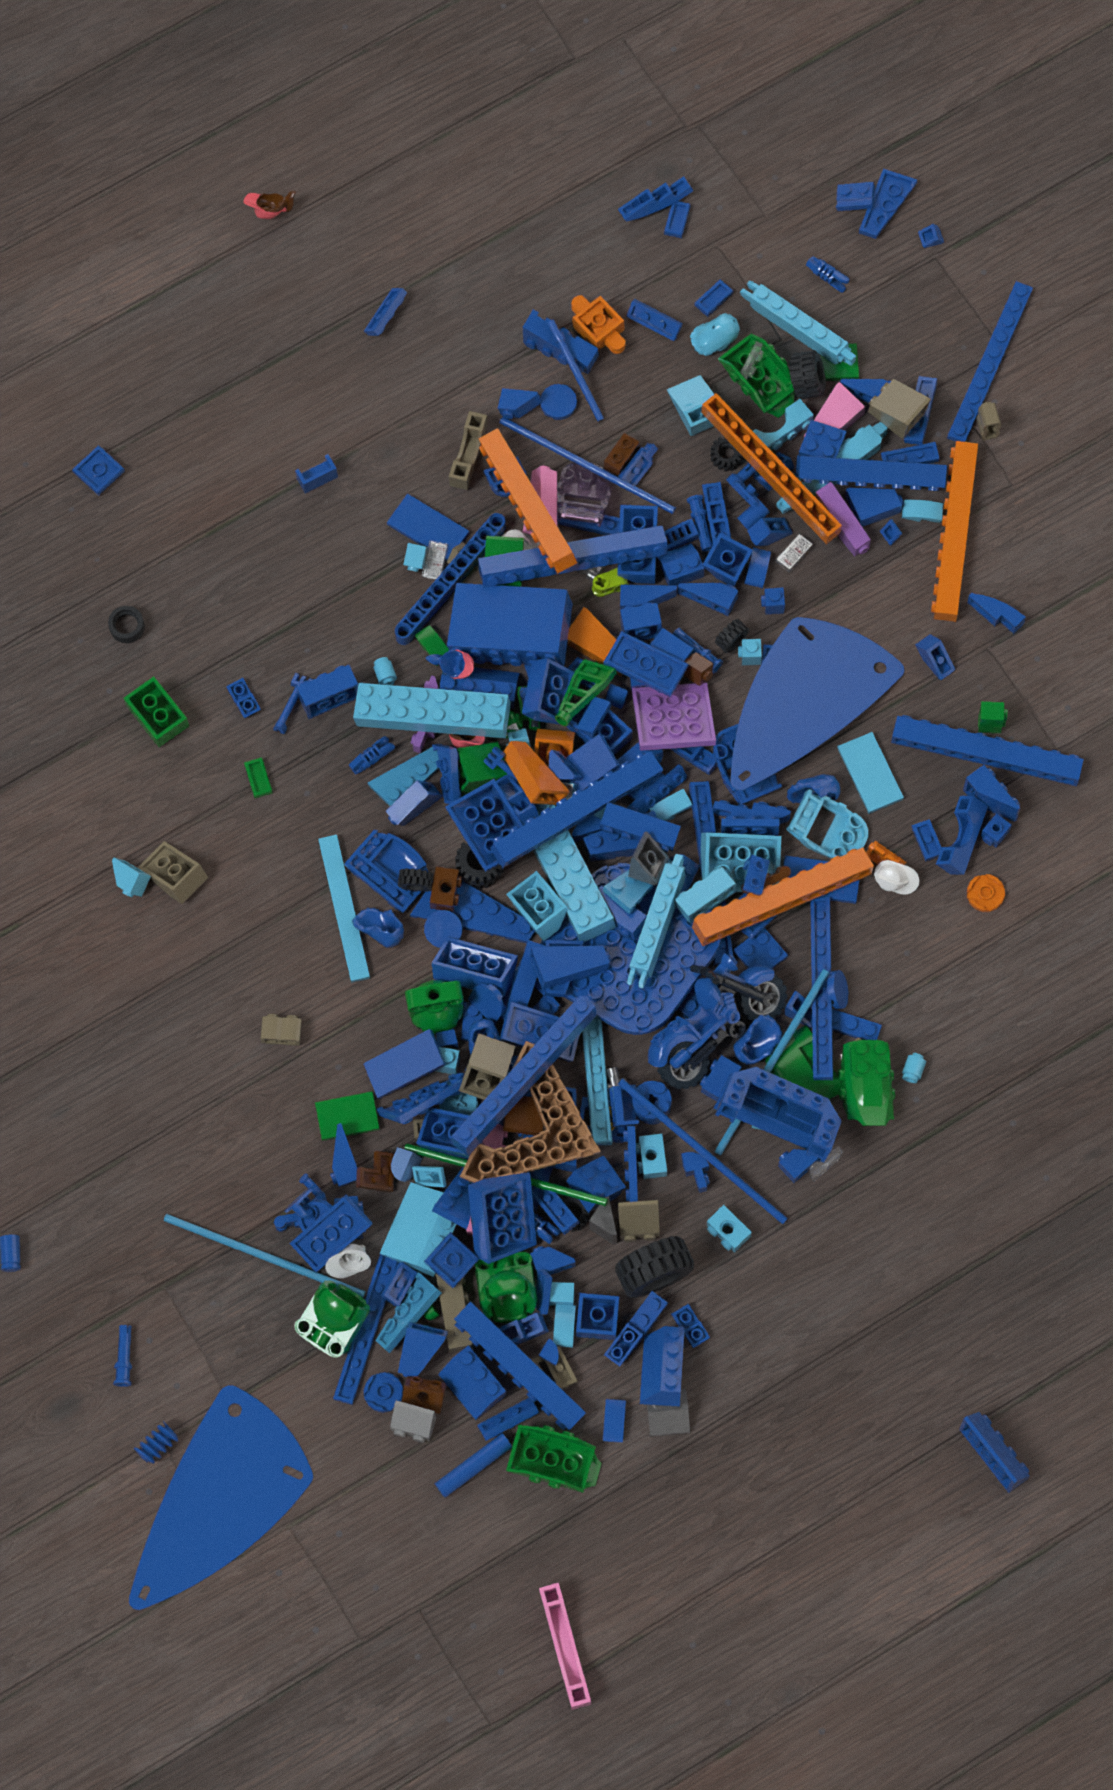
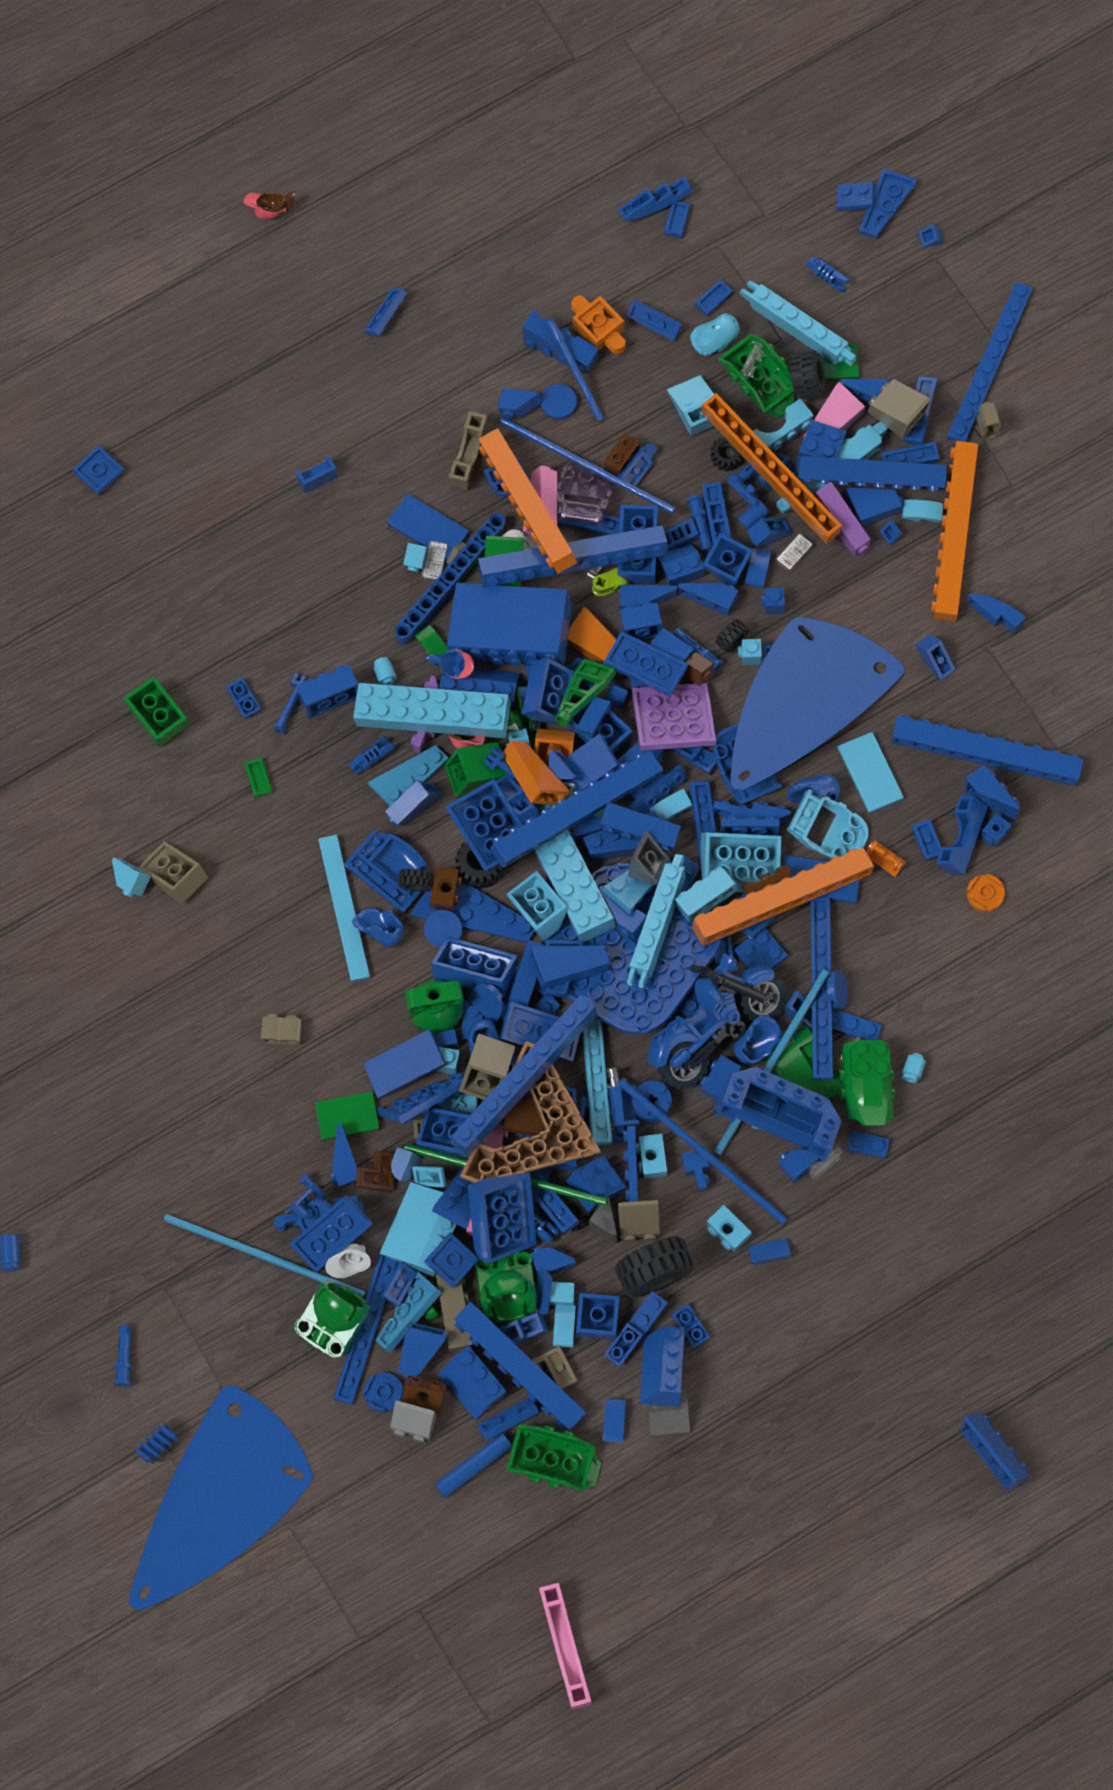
black tyre [108,606,145,643] -> none
blue wing [432,744,461,804] -> none
blue tile [539,1339,559,1366] -> none
blue bracket [743,855,770,896] -> none
white piece [874,860,919,895] -> none
green brick [978,701,1008,733] -> none
none -> blue slope [748,1239,791,1266]
none -> blue plate [847,1131,889,1159]

